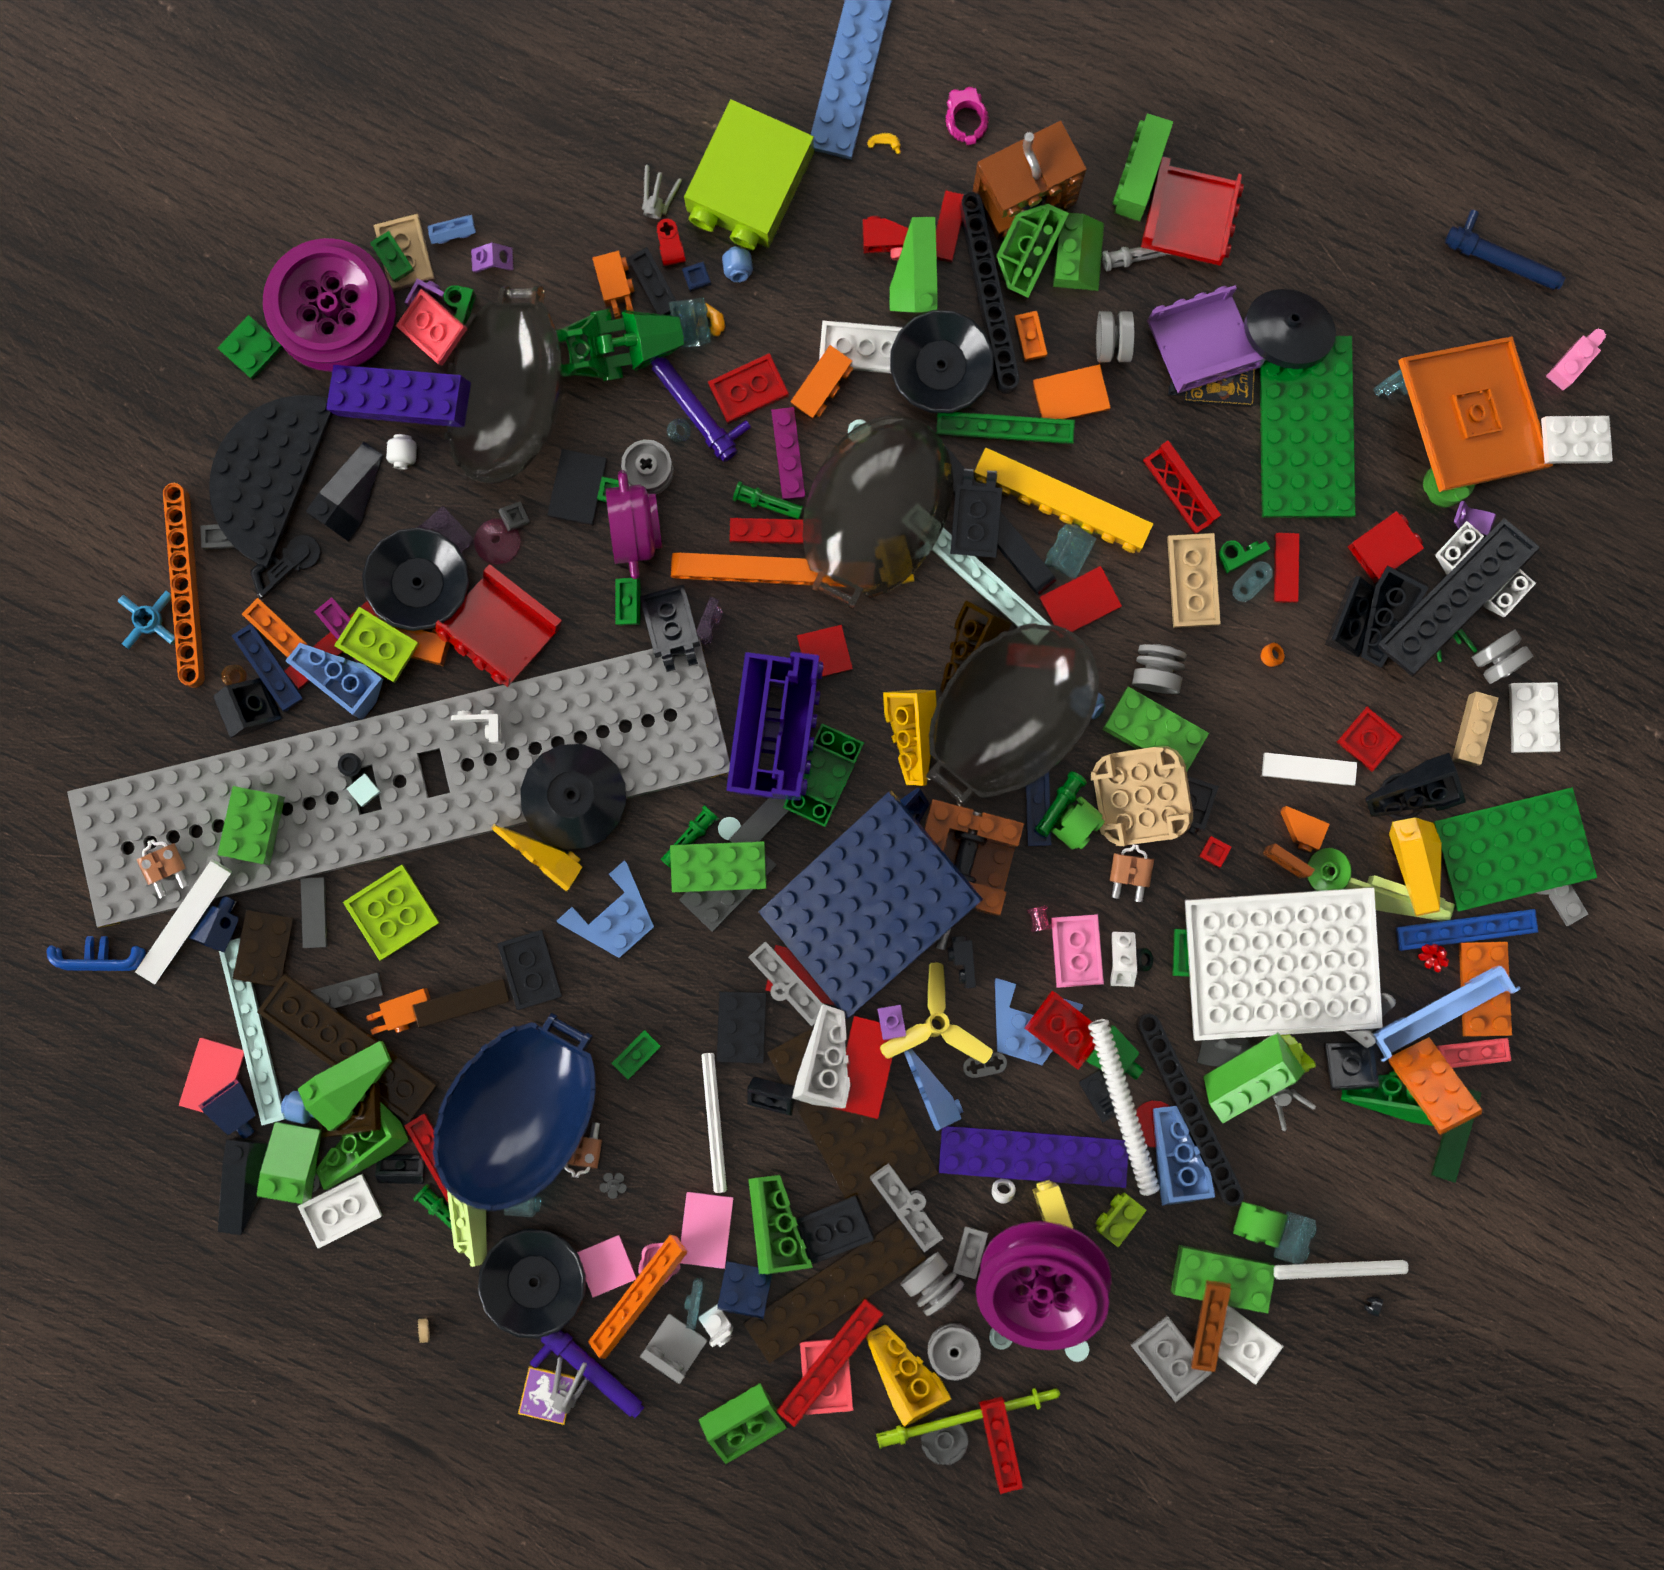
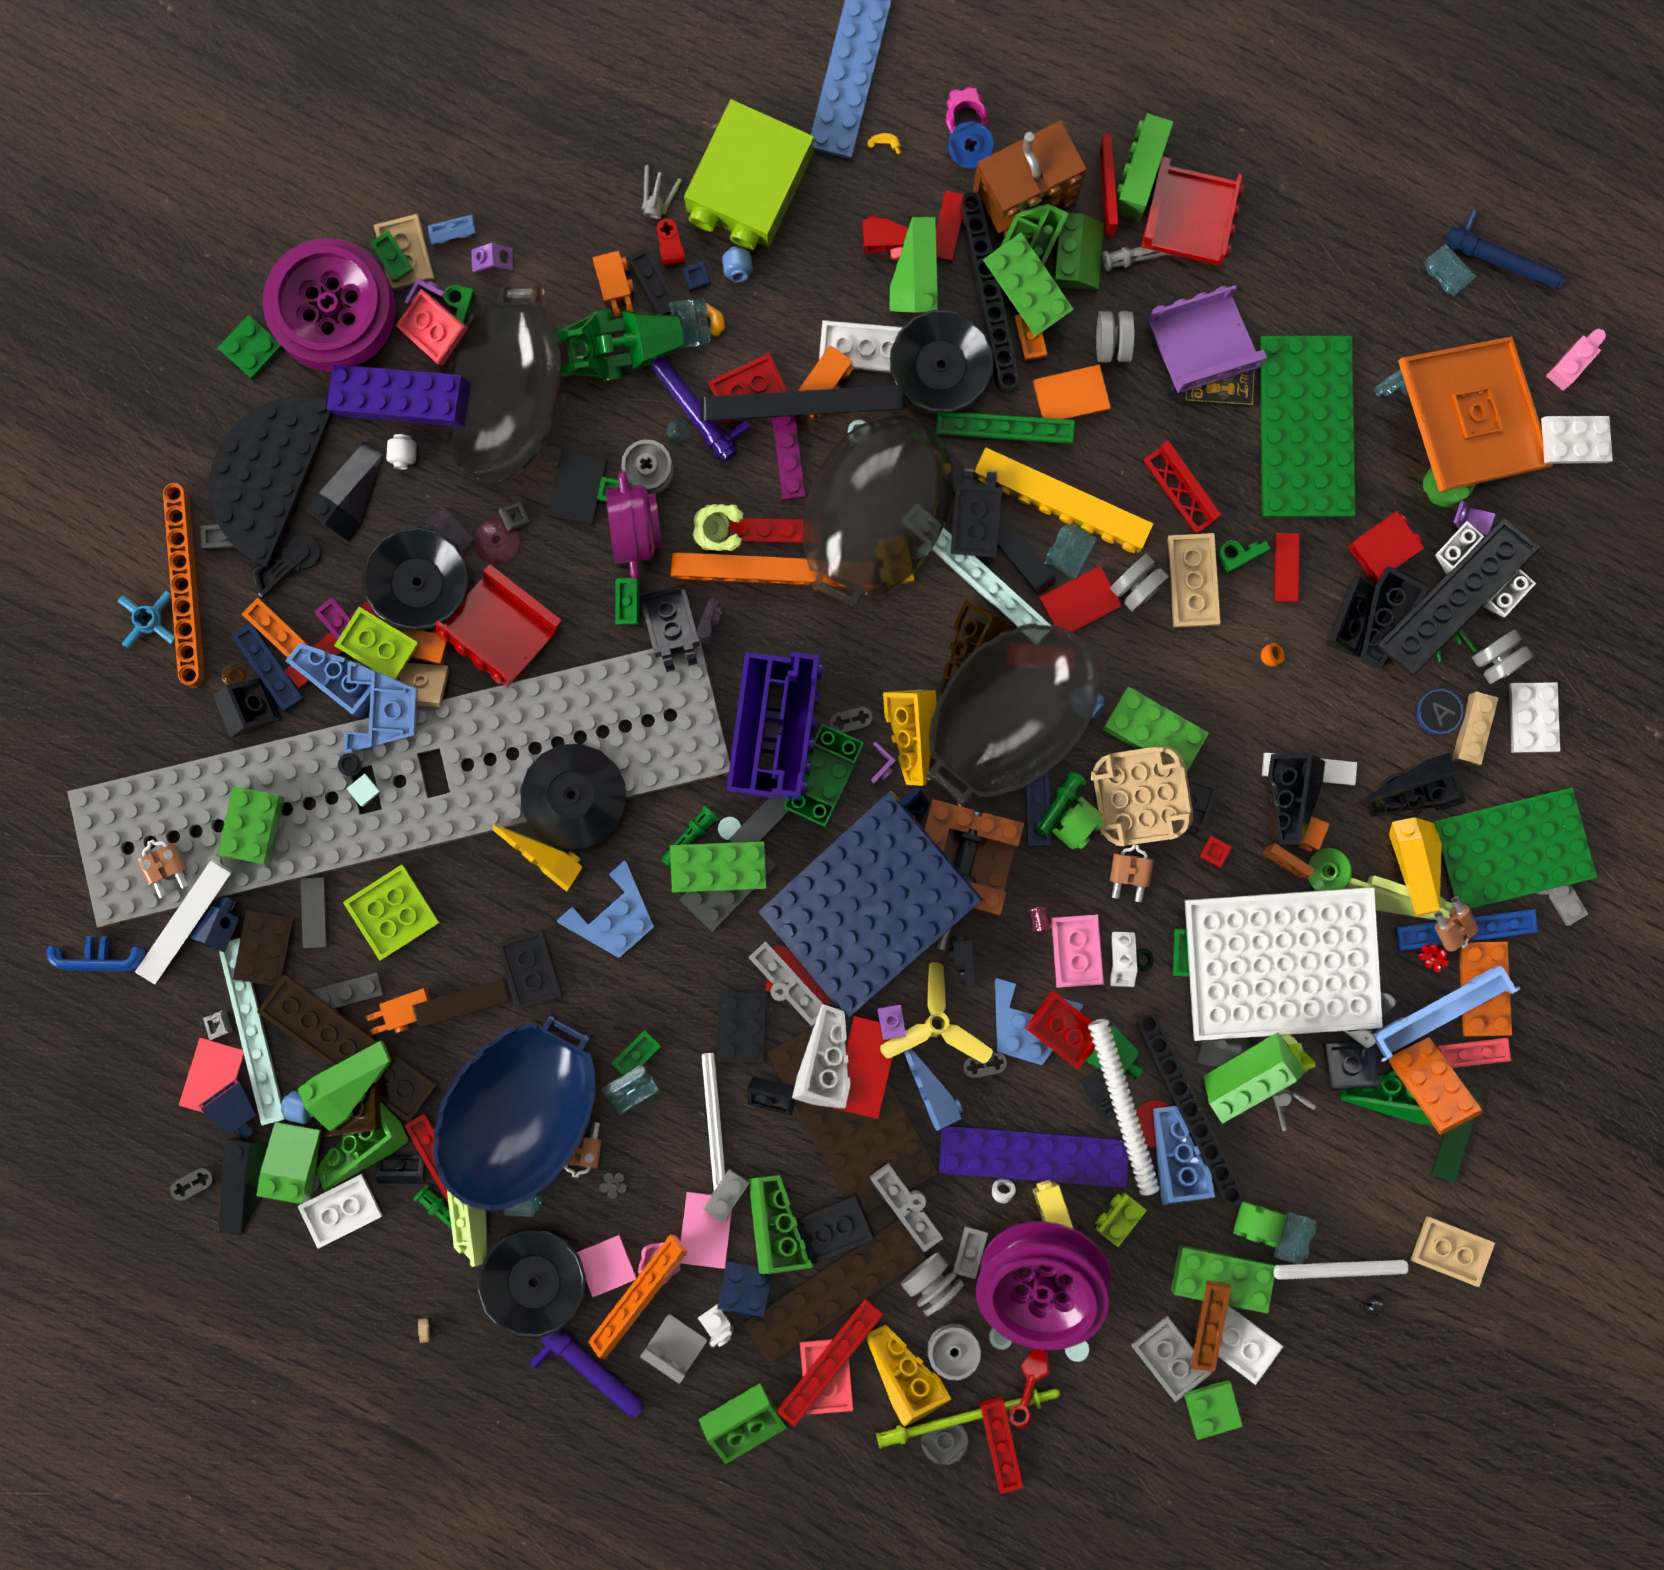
white bracket [451,710,502,744] -> none
tile [518,1366,575,1425] -> none
light grey plant [550,1357,589,1414] -> none
clear light blue plate [684,1278,704,1329] -> none
green pin [732,481,803,520] -> none
red tile [797,625,853,677] -> none
light grey wheel [1132,644,1187,694] -> none
clear light blue plate [1232,561,1273,602] -> none
black dish [1244,289,1336,369] -> none
red tile [1336,707,1403,772] -> none
none -> dark grey beam [170,1168,215,1201]
none -> tile [203,1010,233,1040]
none -> medium blue wing [344,662,418,753]
none -> tan plate [399,663,449,708]
none -> clear light blue bracket [602,1065,659,1115]
none -> yellowish green hair [693,504,743,551]
none -> black beam [699,385,905,422]
none -> light grey plate [703,1169,749,1222]
none -> dark grey beam [830,707,872,733]
none -> medium lavender bracket [870,742,896,785]
none -> blue plate [948,121,994,168]
none -> bright green brick [983,233,1074,337]
none -> red piece [1009,1349,1050,1429]
none -> red tile [1099,134,1118,238]
none -> light grey wheel [1110,553,1169,612]
none -> bright green plate [1184,1380,1243,1440]
none -> black wedge [1268,754,1326,846]
none -> tan plate [1410,1216,1495,1287]
none -> black tile [1416,689,1464,735]
none -> clear light blue bracket [1423,243,1476,296]
none -> nougat piece [1434,897,1479,951]

